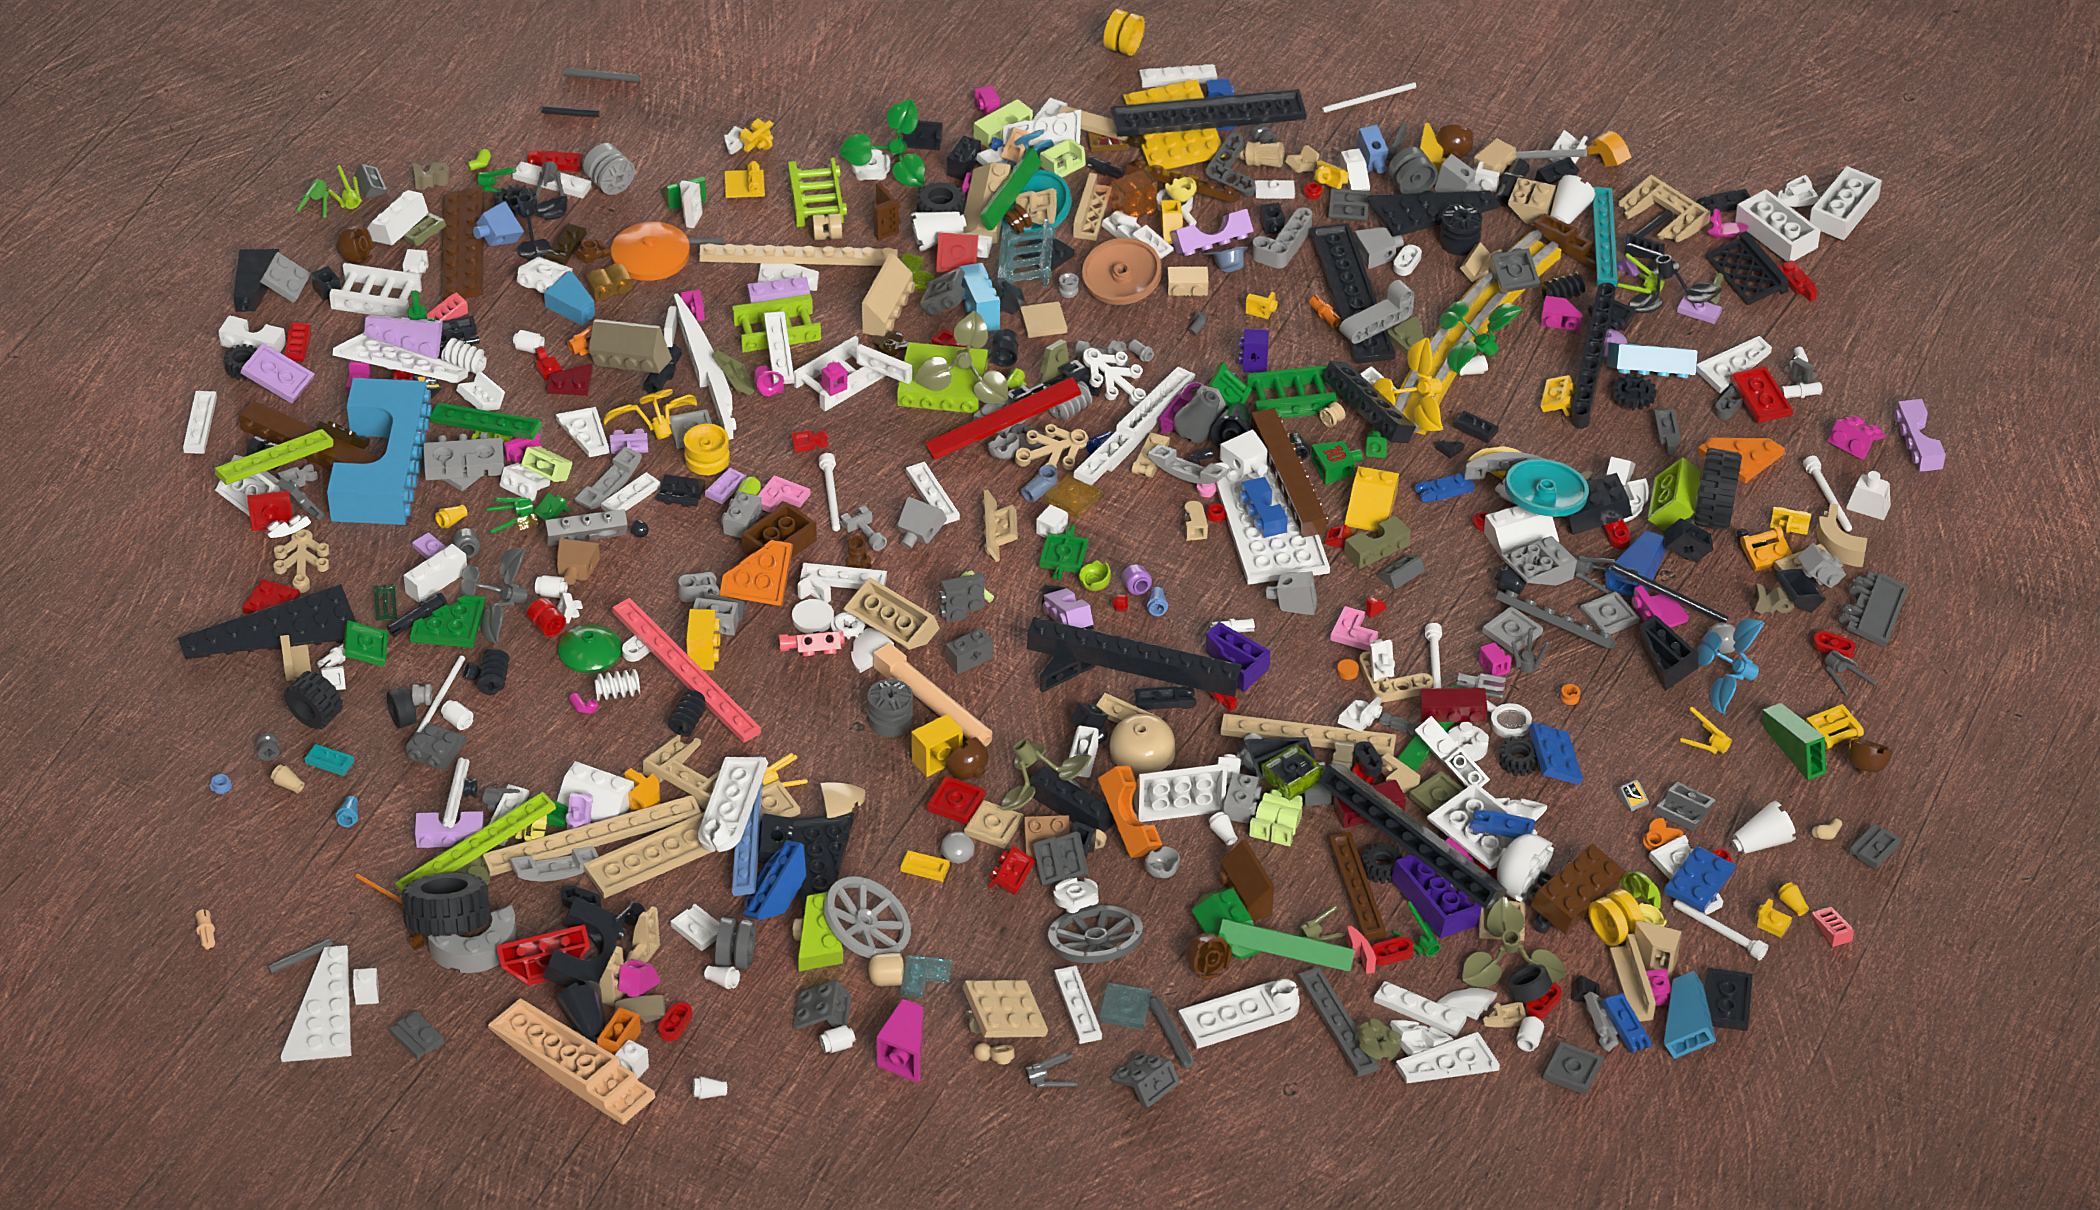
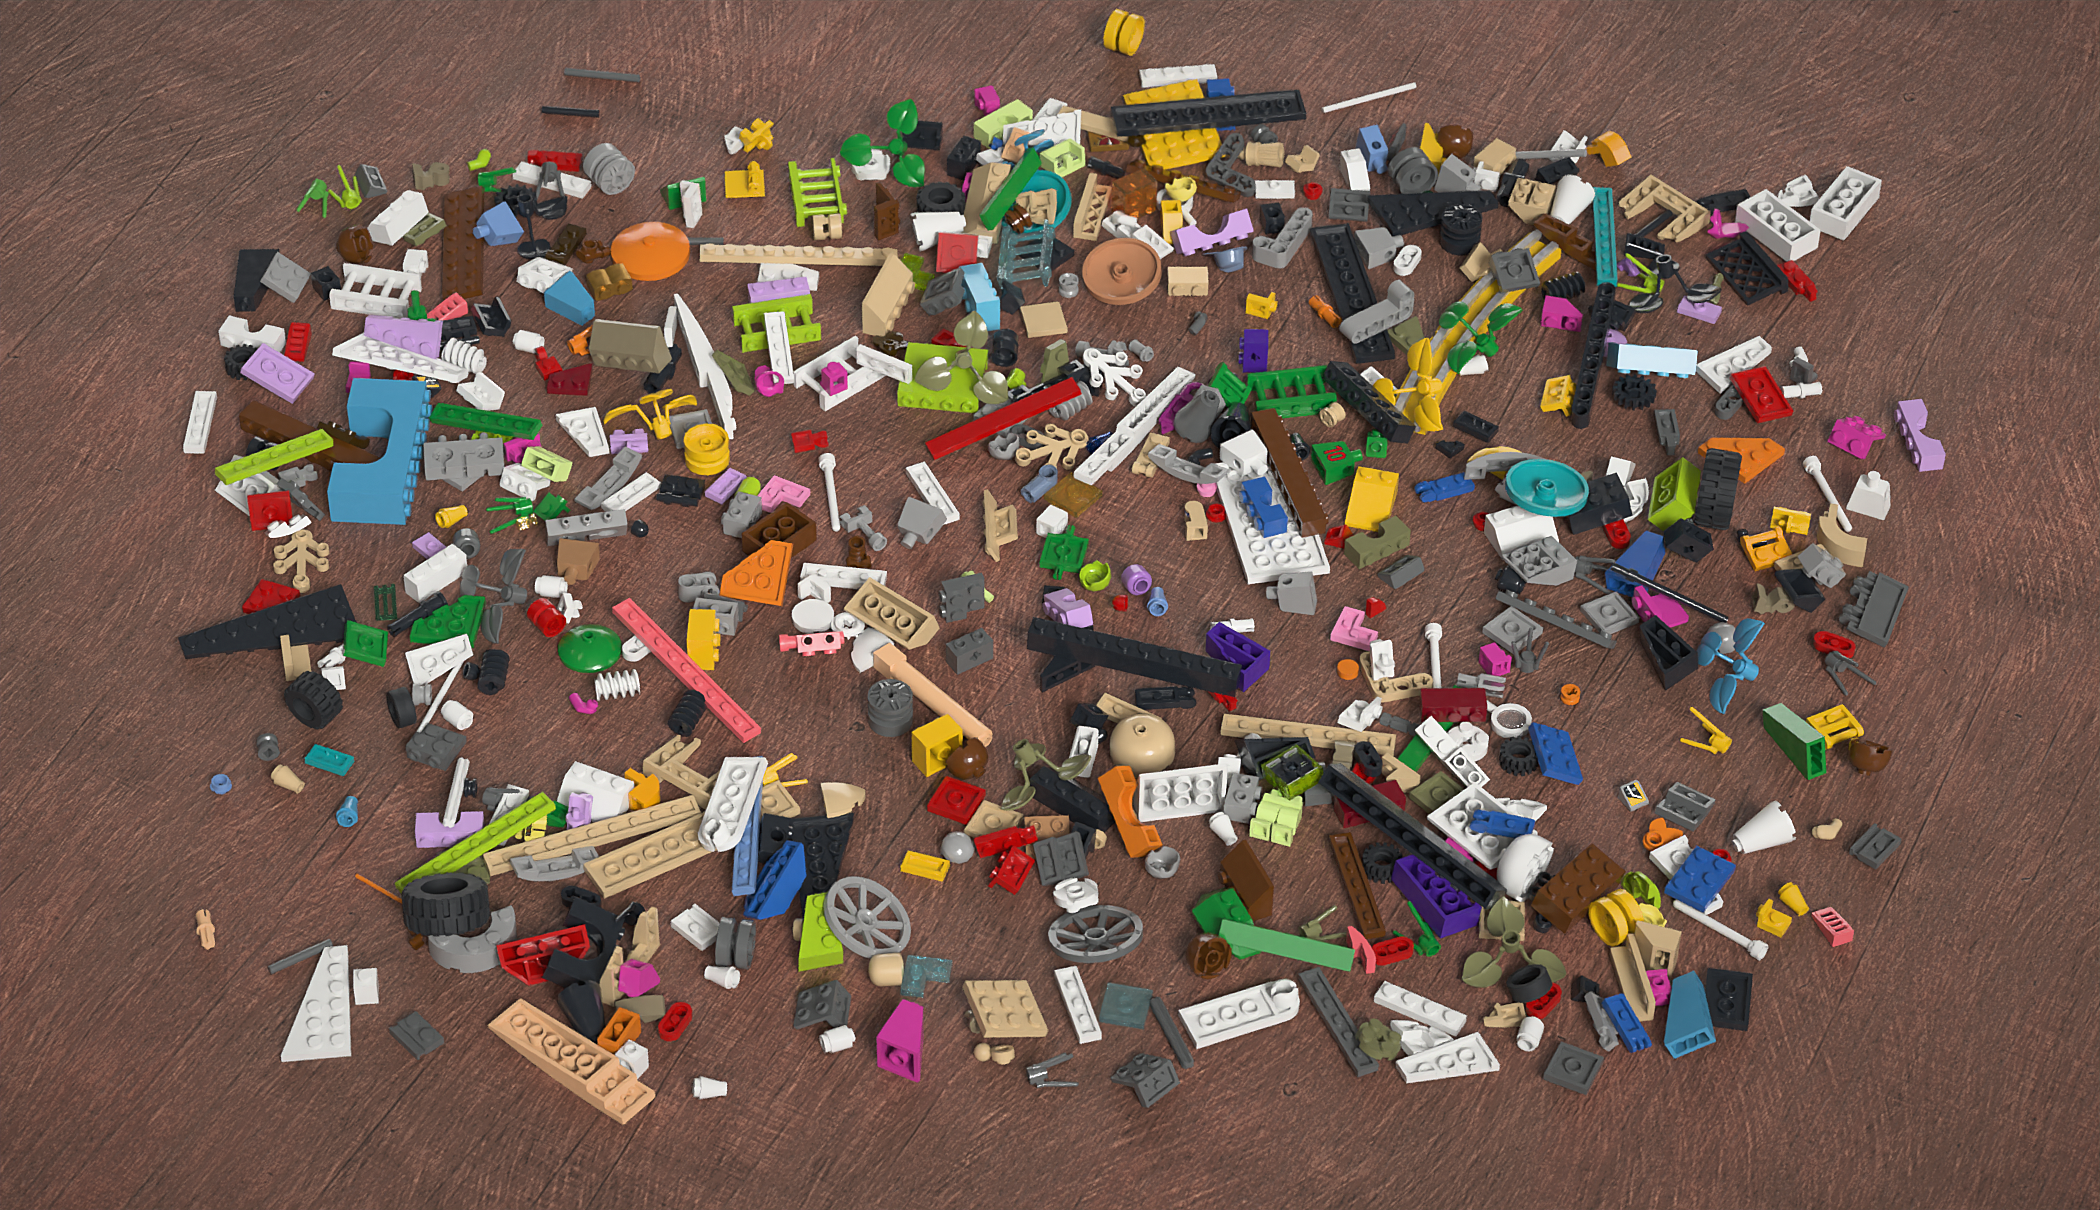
dark pink bracket [681,290,705,321] -> none
yellow hips [1314,161,1349,189] -> none
white brick [1437,988,1497,1020] -> none
none -> white wing [405,634,473,686]
none -> black bracket [470,297,511,337]
none -> red hinge [974,825,1038,858]

